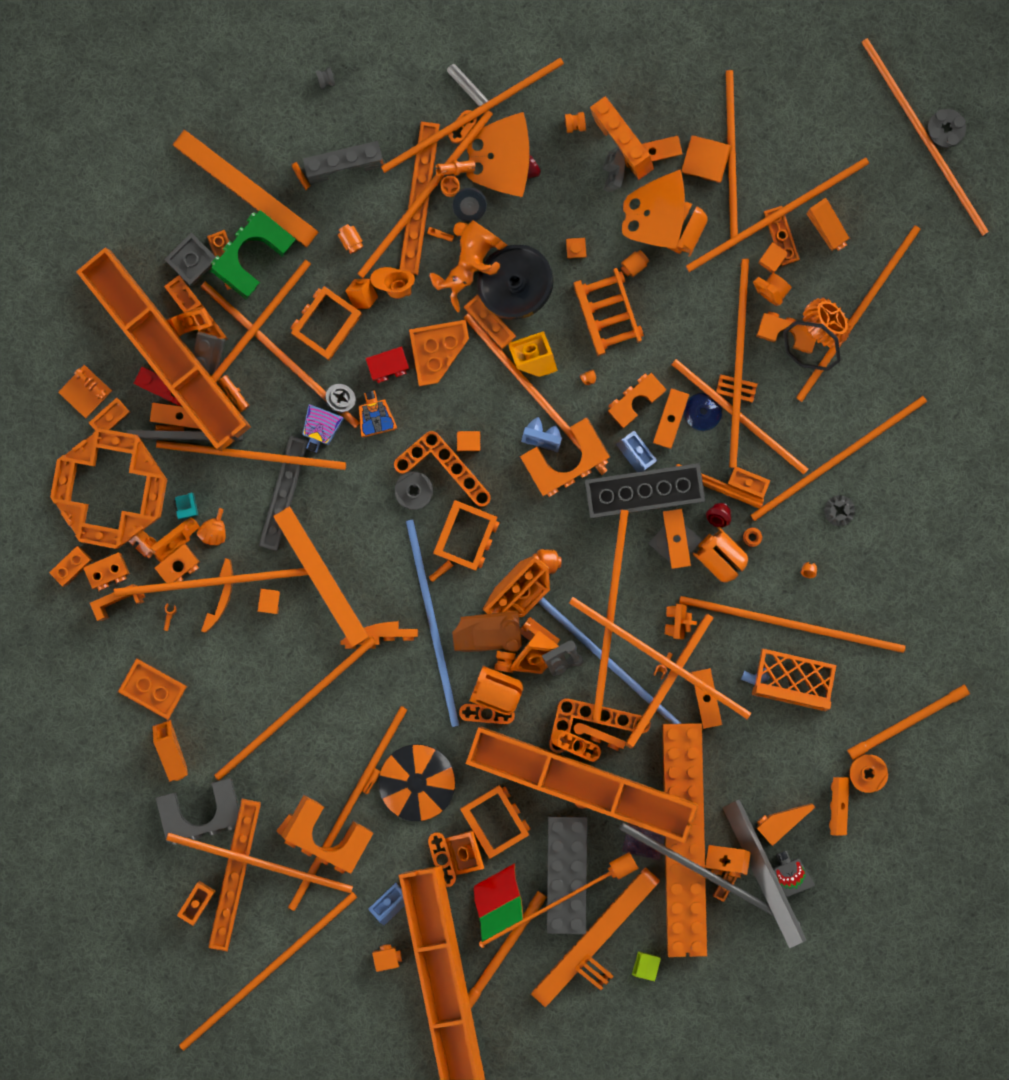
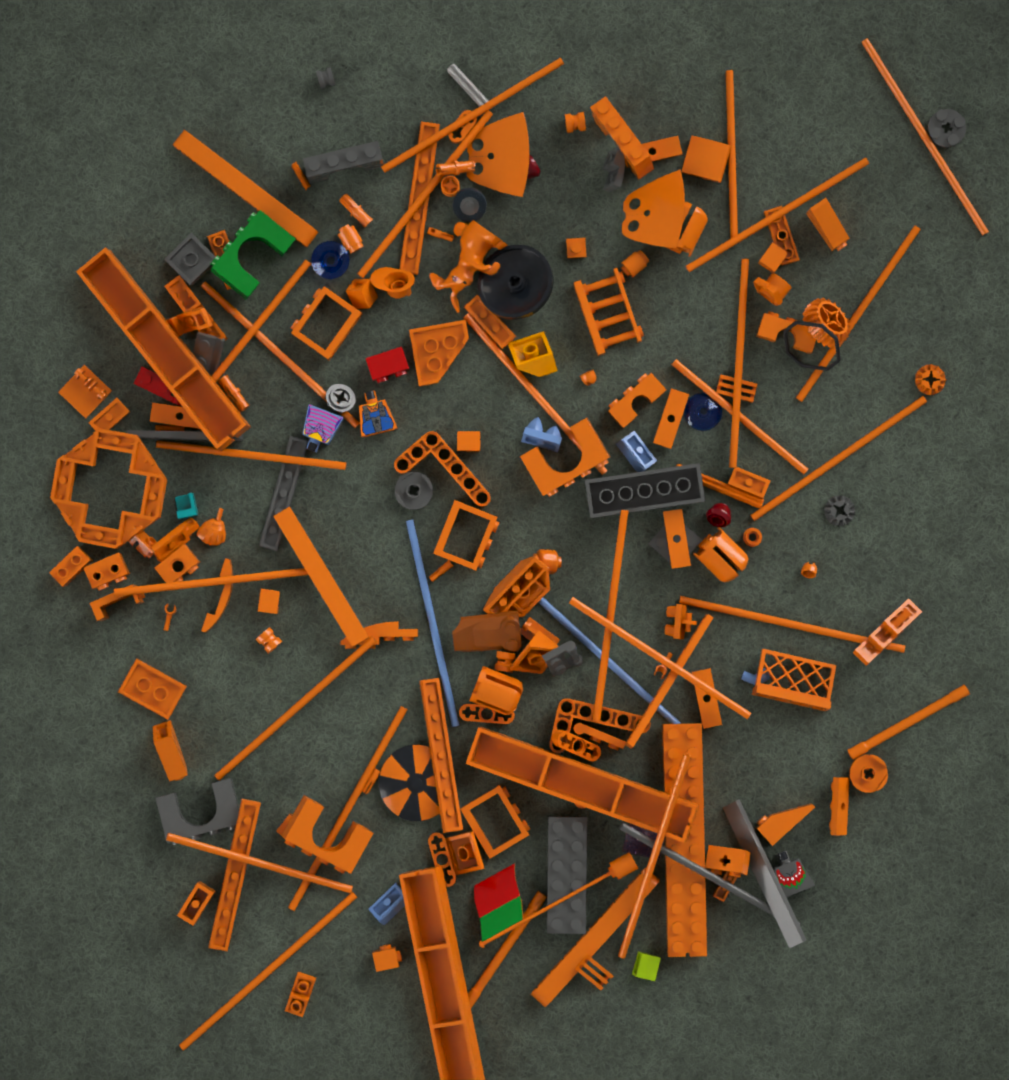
none -> orange wheel [256,627,282,654]
none -> orange slope [285,972,316,1017]
none -> clear blue dish [311,241,350,279]
none -> orange axle [339,194,373,228]
none -> orange tile [419,678,463,833]
none -> orange piece [618,753,691,959]
none -> orange slope [853,599,922,666]
none -> orange gear [915,364,946,395]

